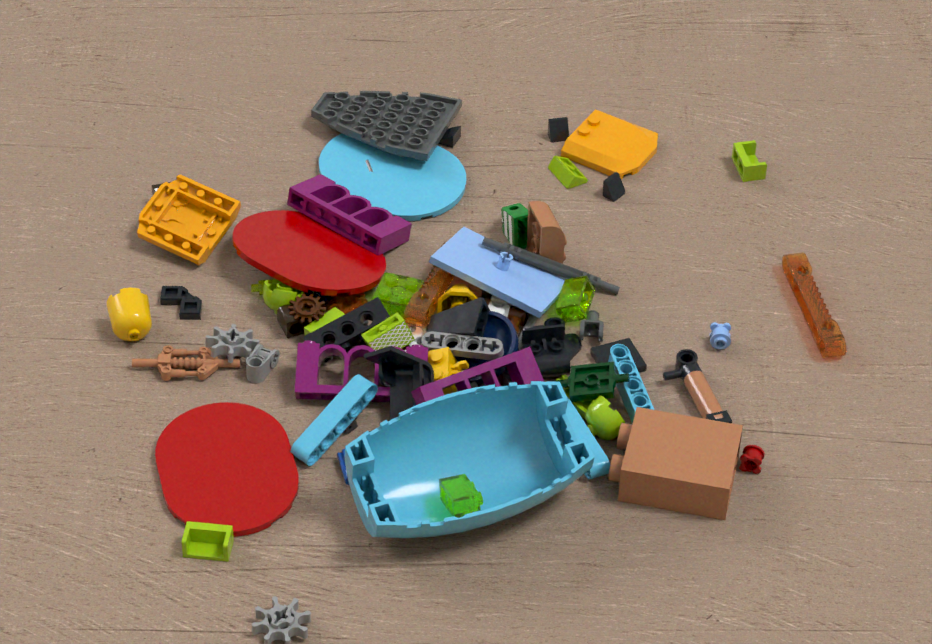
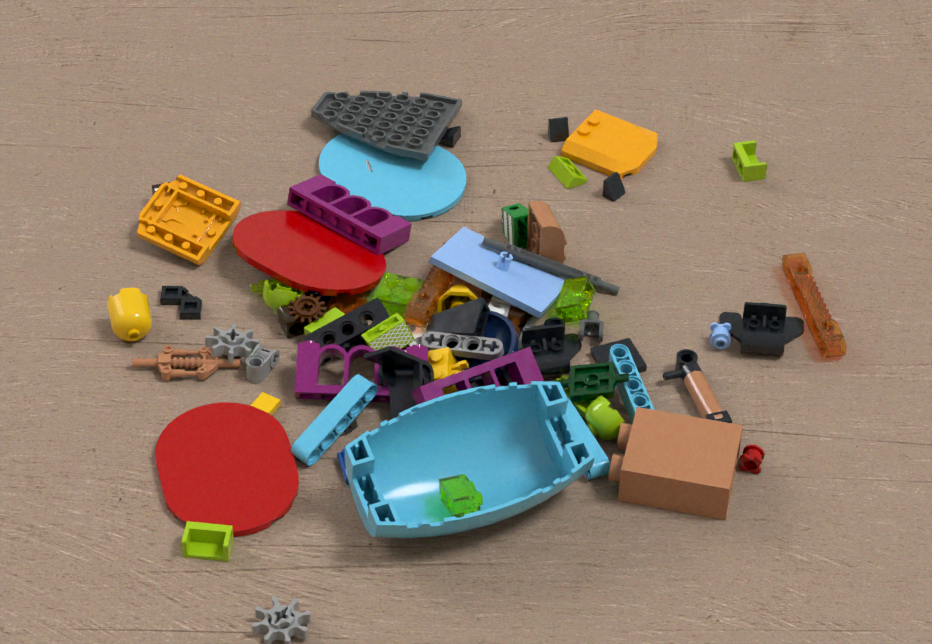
none -> yellow tile [250,392,281,416]
none -> black piece [720,302,804,356]

